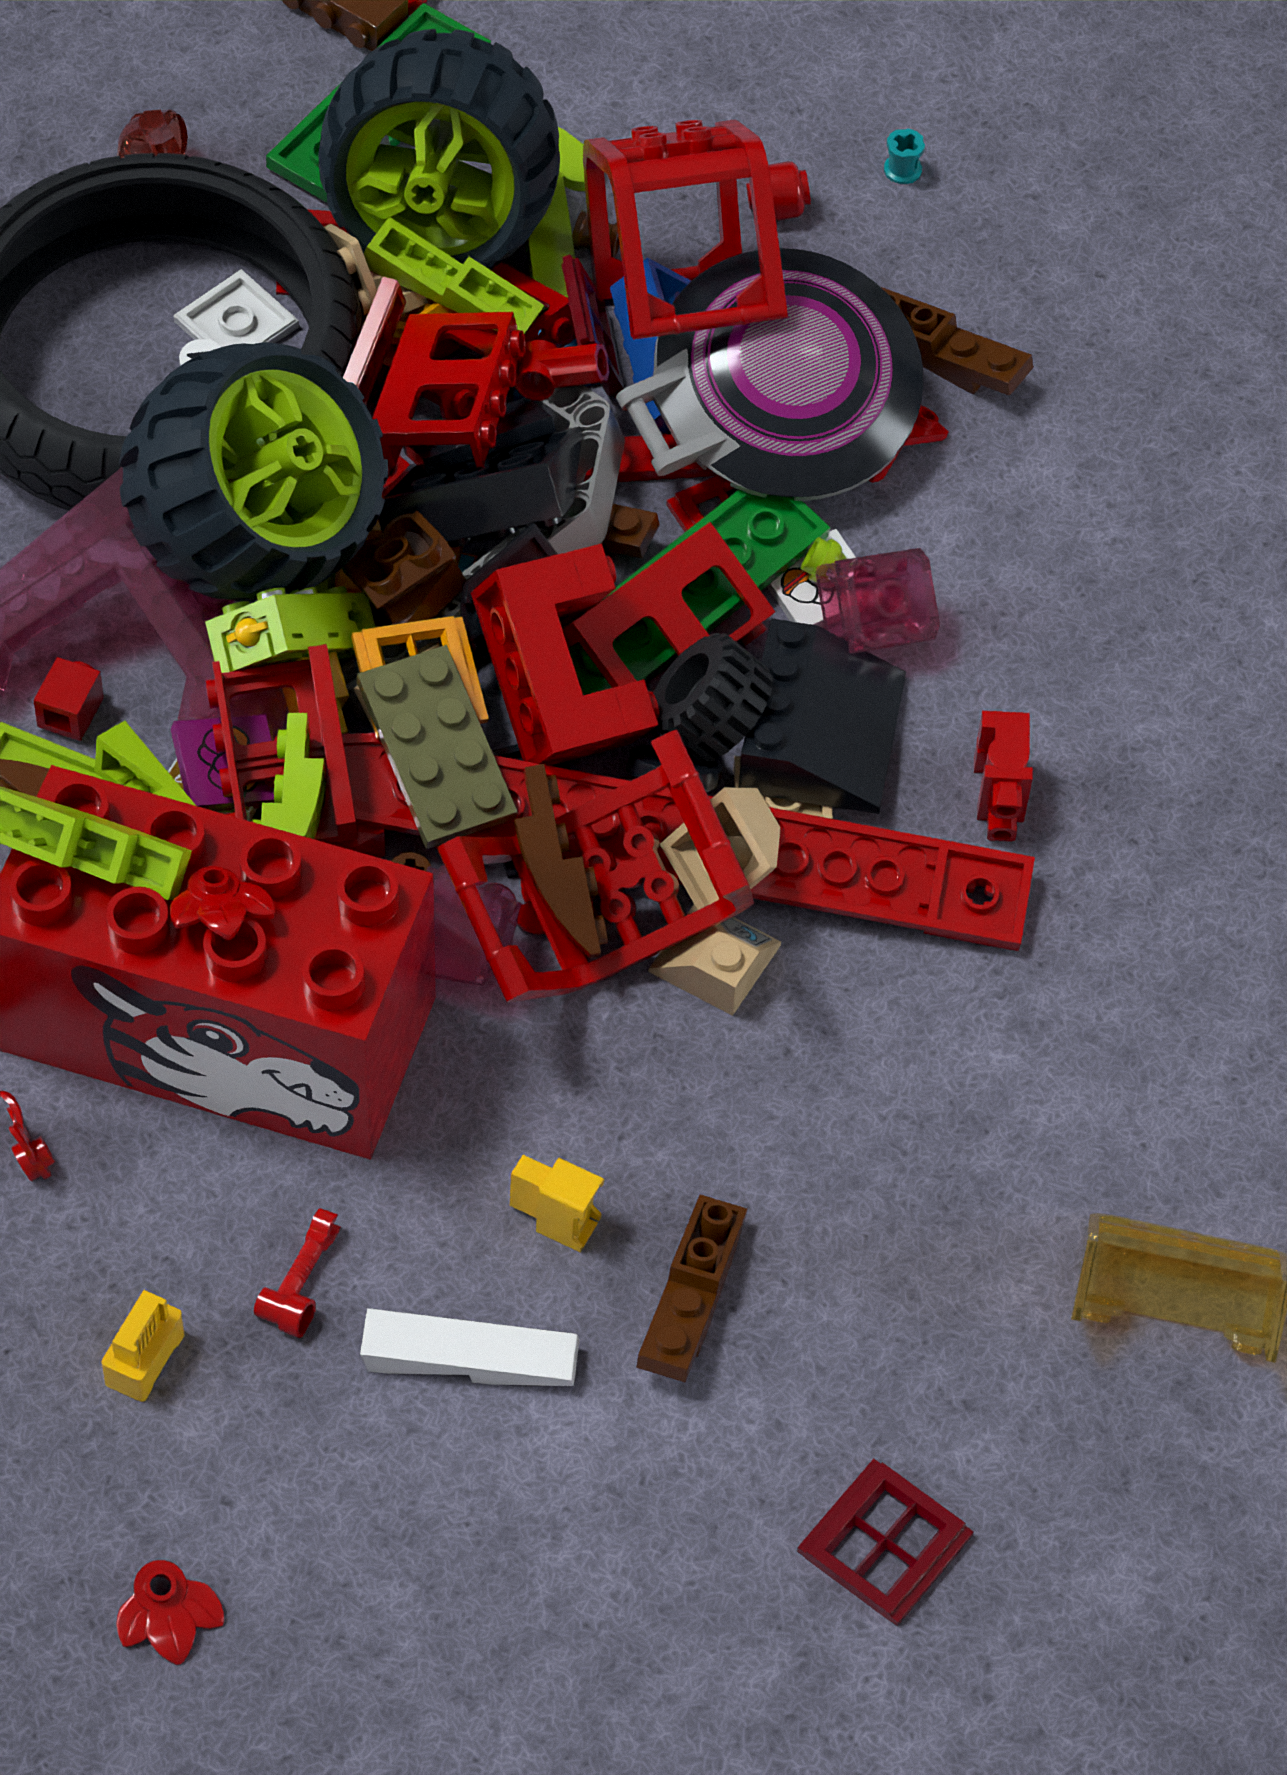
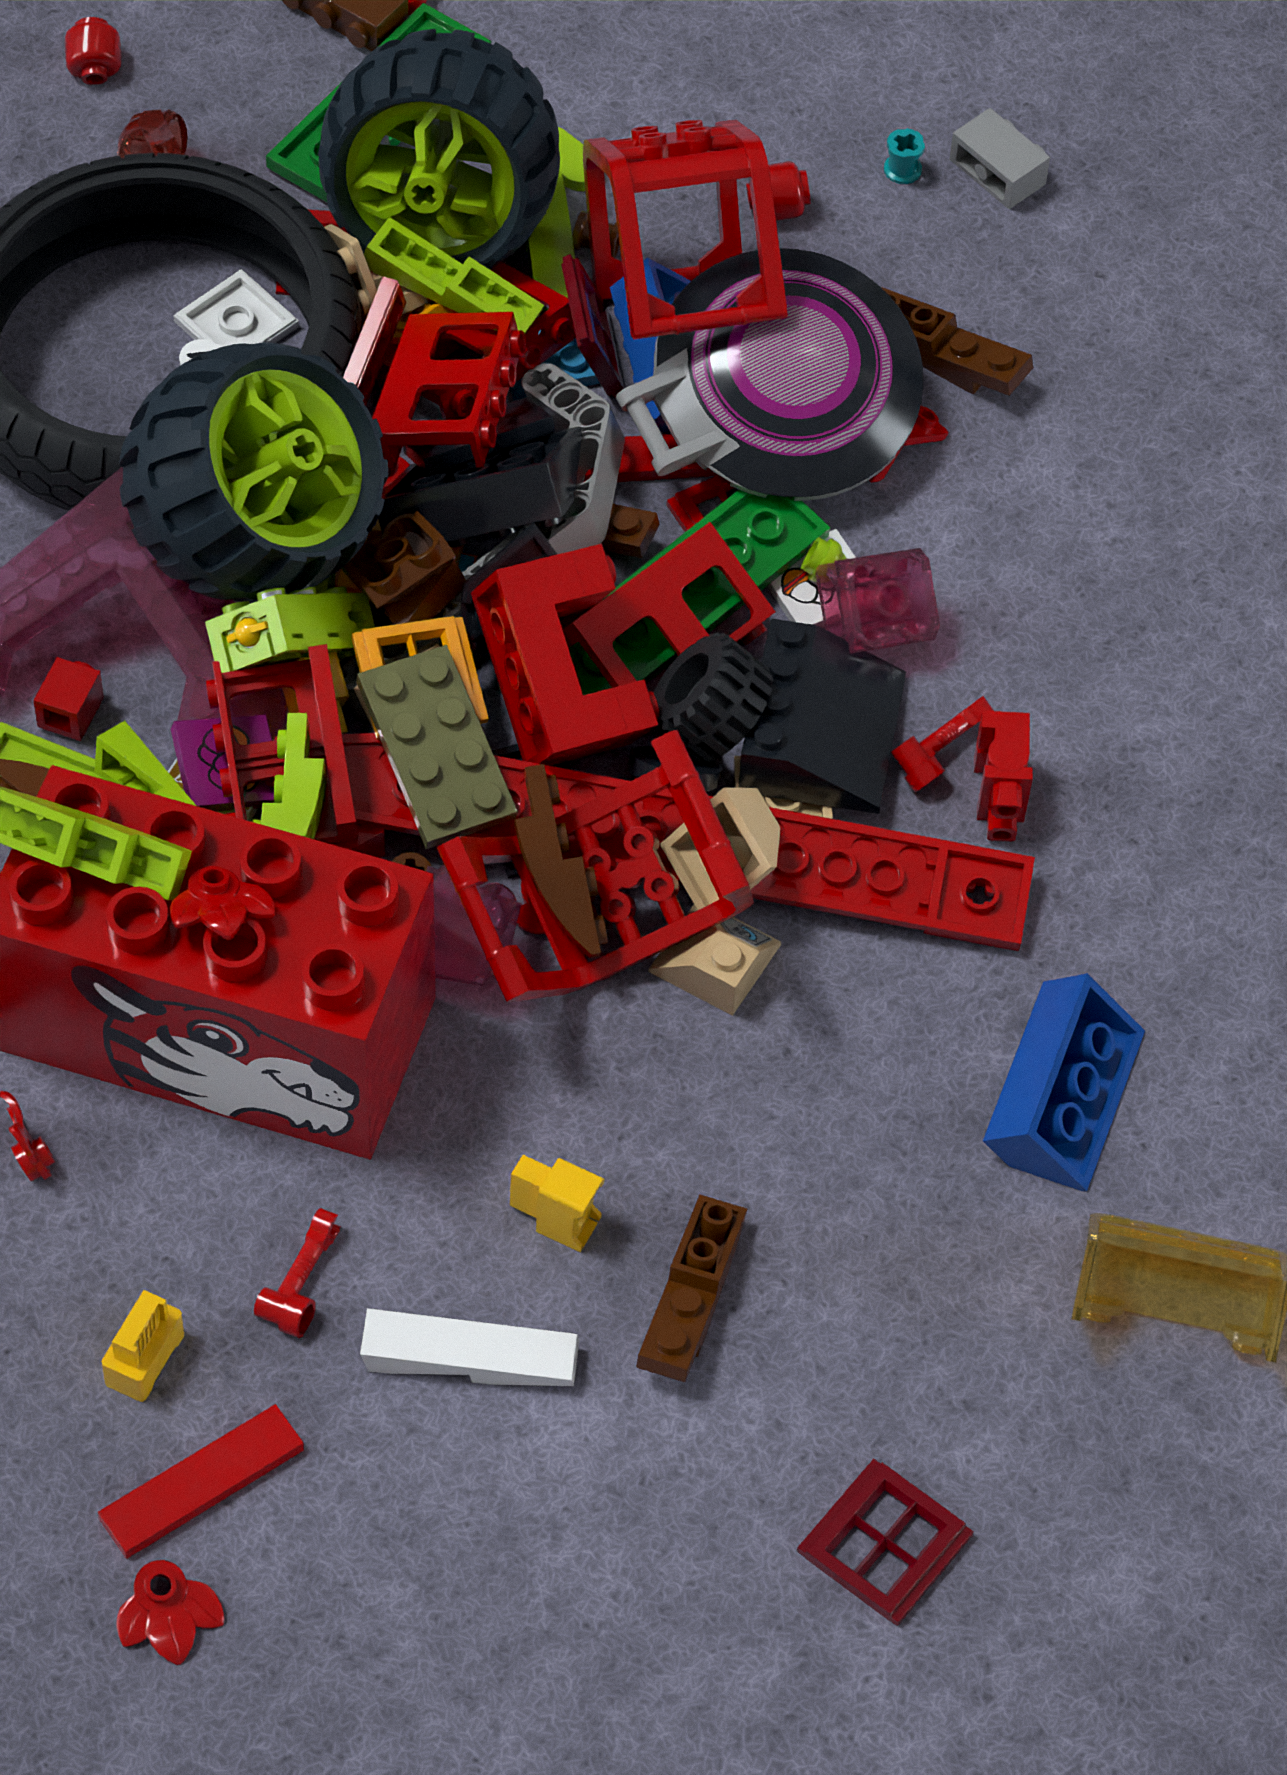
red piece [515,340,609,401] -> none
none -> red head [65,17,122,85]
none -> red tile [98,1404,304,1559]
none -> red brick [891,696,994,793]
none -> light grey brick [949,108,1050,209]
none -> blue slope [983,973,1145,1192]

